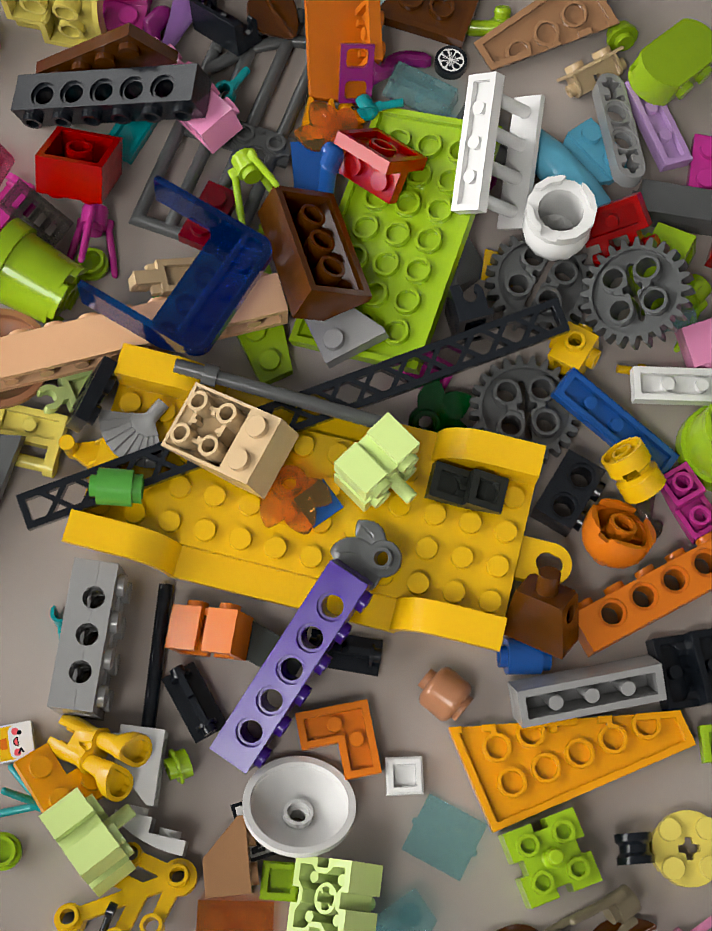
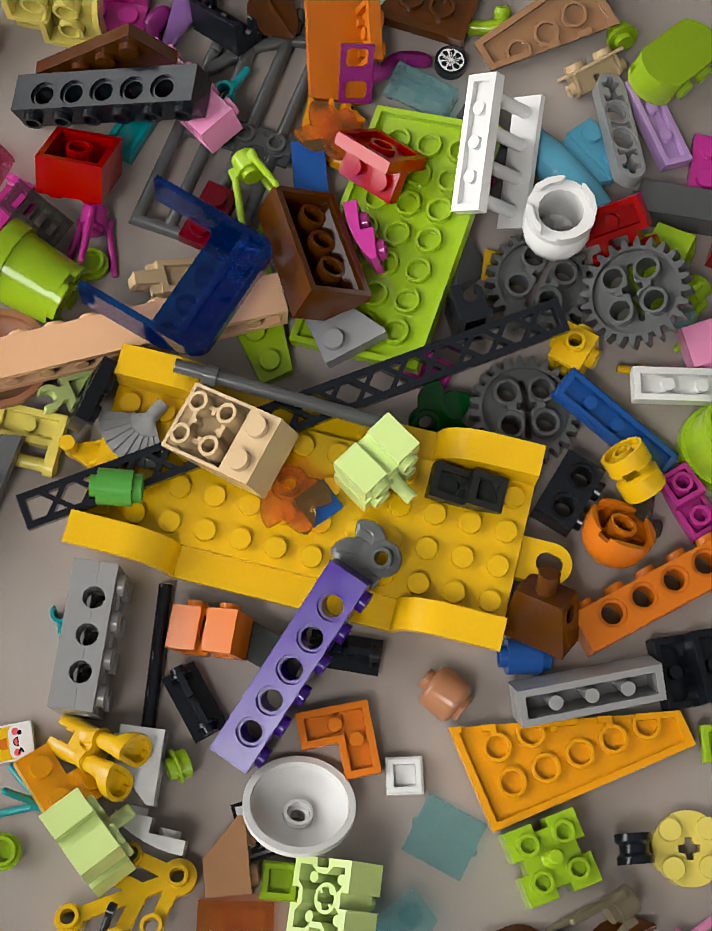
blue arm [318,142,344,193] -> none
teal hand [355,94,404,121] -> none
none -> dark pink slope [343,200,388,274]

